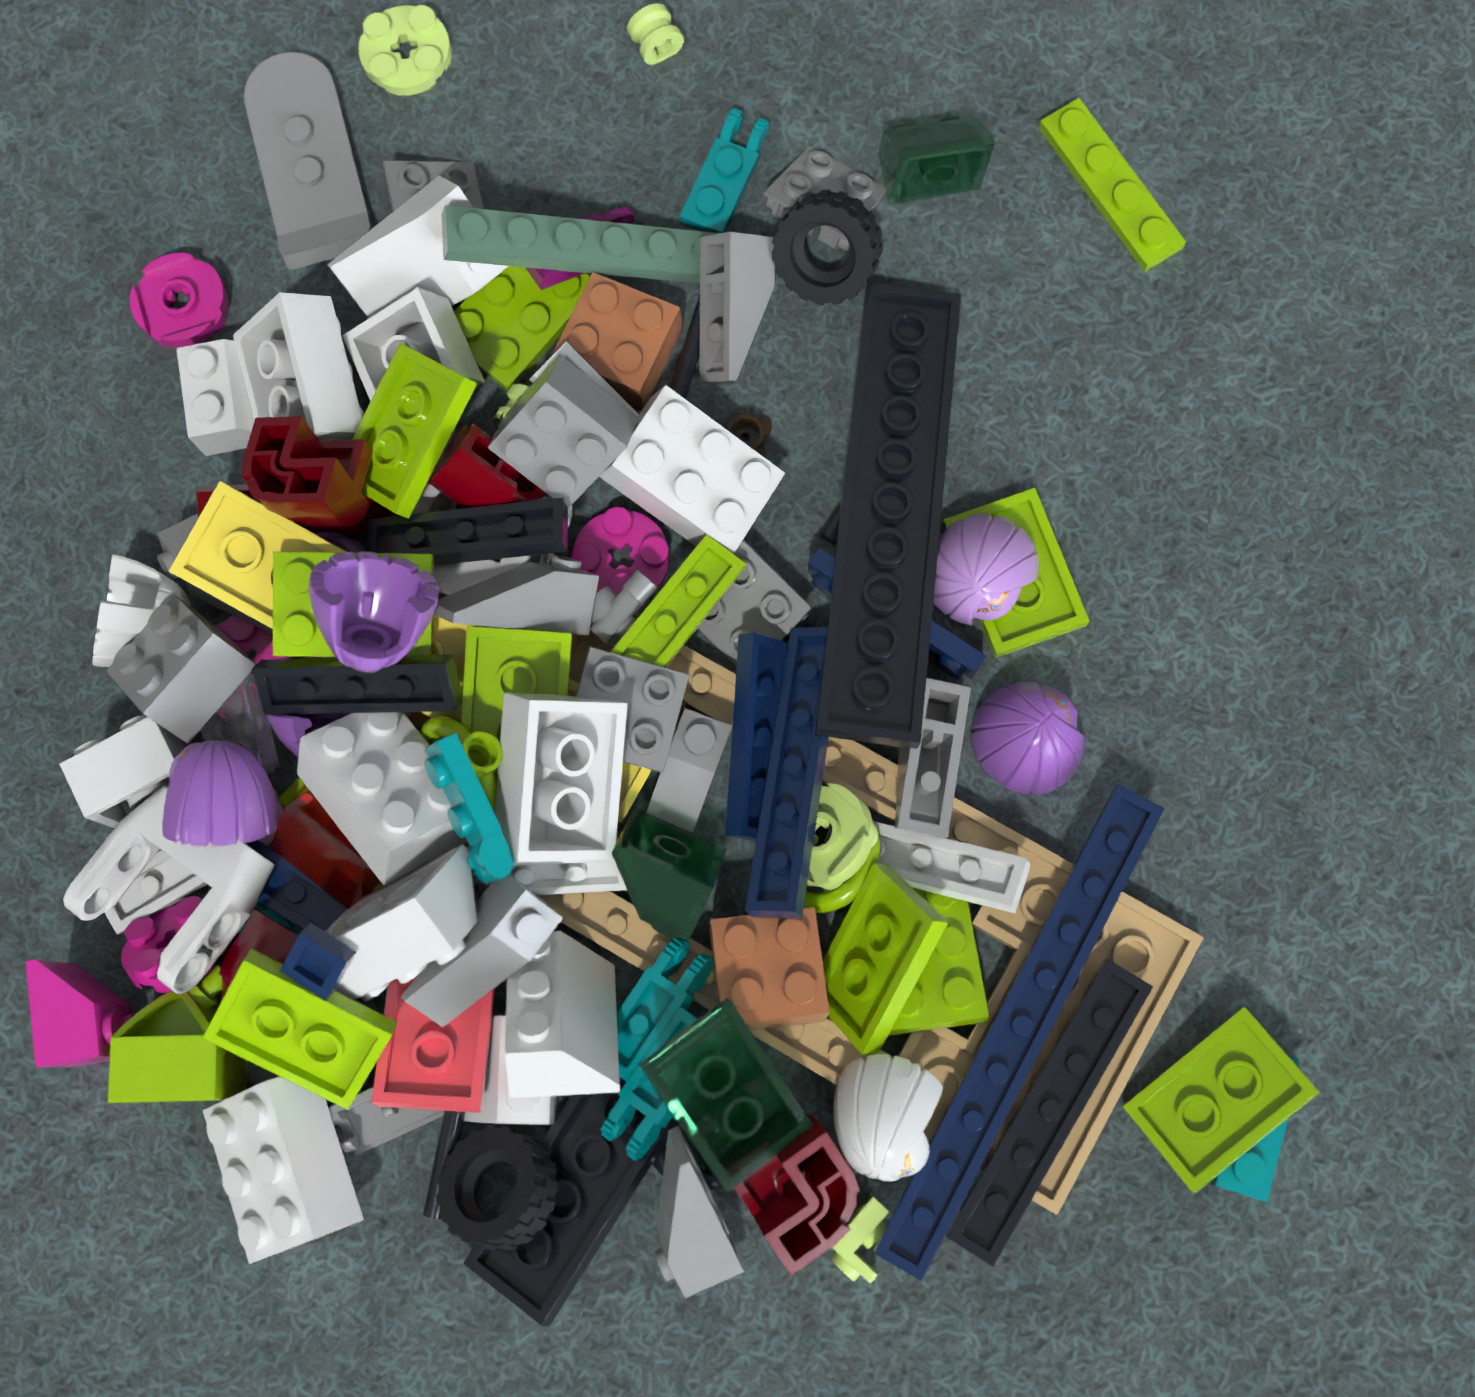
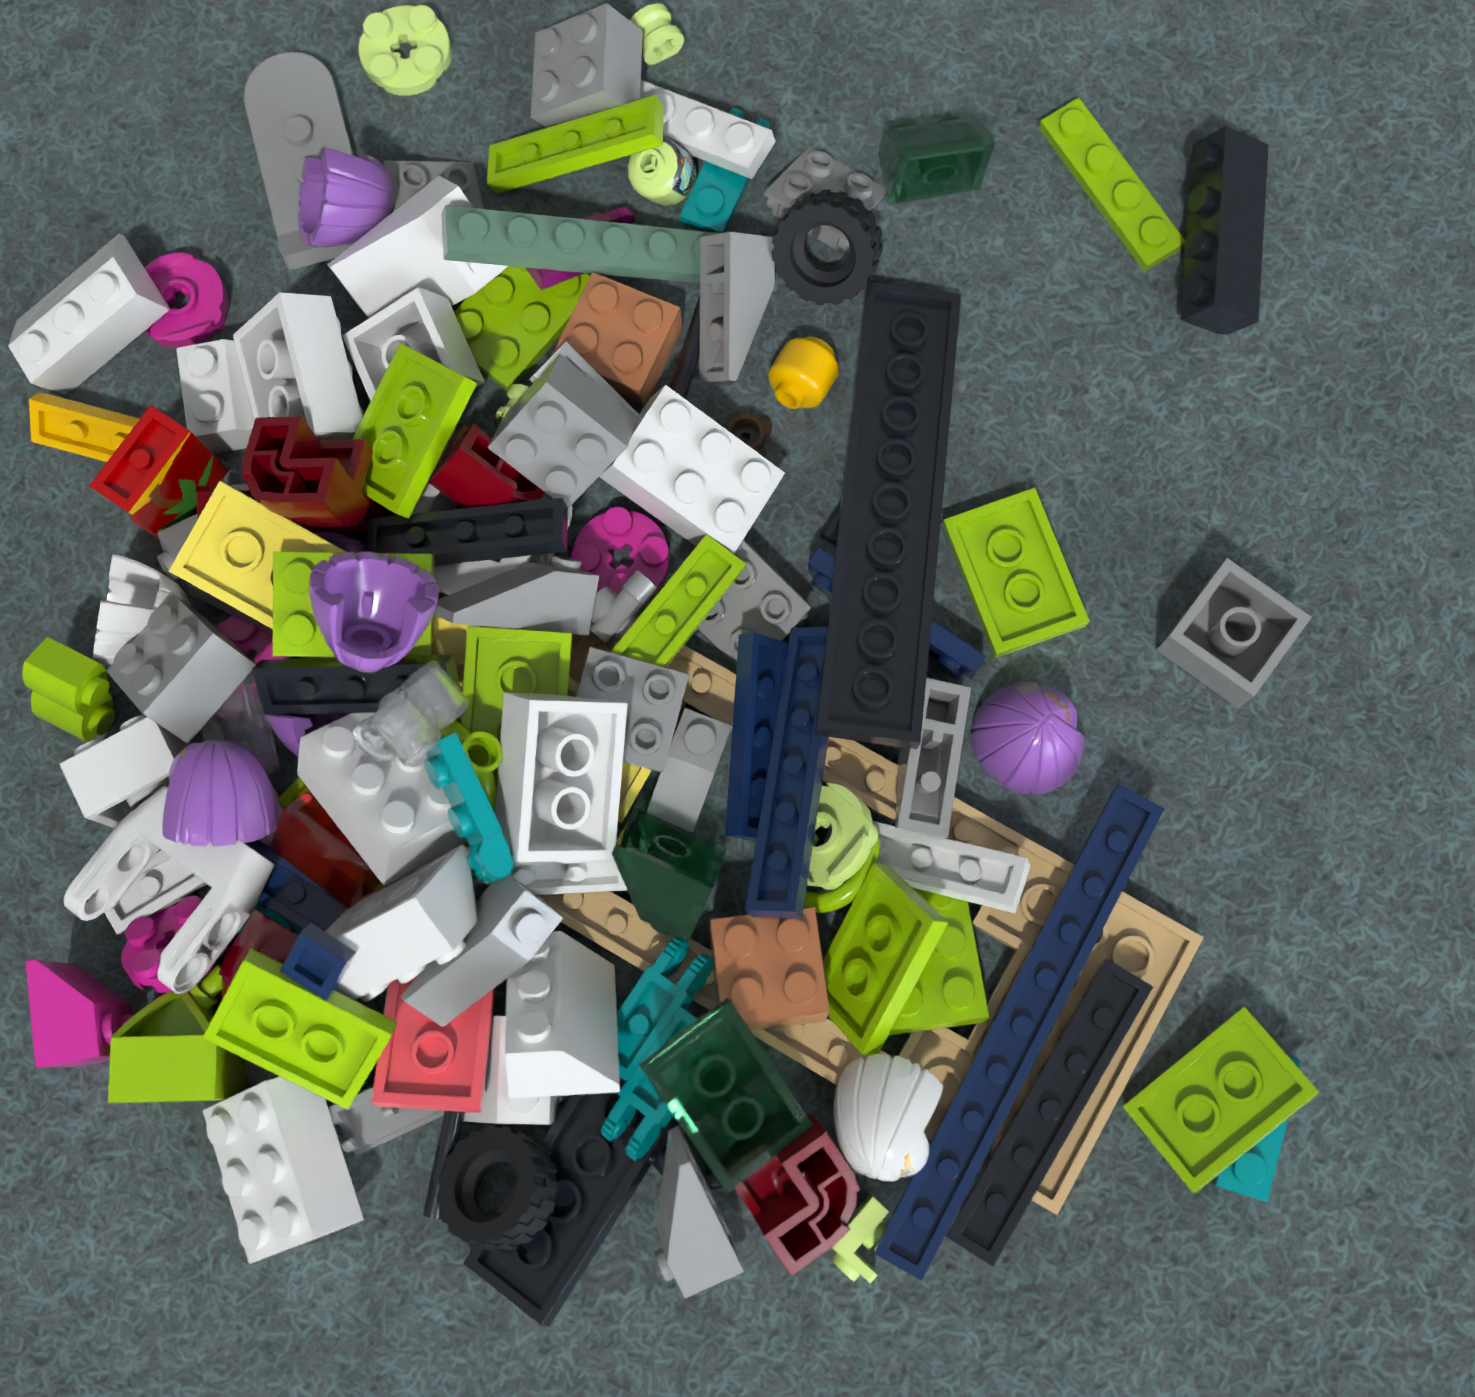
lavender hair [933,514,1039,626] -> none
none -> white slope [8,234,170,395]
none -> lime brick [22,637,115,742]
none -> yellow plate [29,392,140,462]
none -> red panel [89,405,229,539]
none -> medium lavender hair [298,148,394,247]
none -> clear piece [353,660,470,765]
none -> lime plate [487,95,664,194]
none -> light grey brick [531,3,643,128]
none -> yellowish green head [627,138,696,206]
none -> white plate [640,80,776,179]
none -> yellow head [768,336,839,409]
none -> light grey brick [1157,558,1312,709]
none -> black brick [1181,126,1269,335]

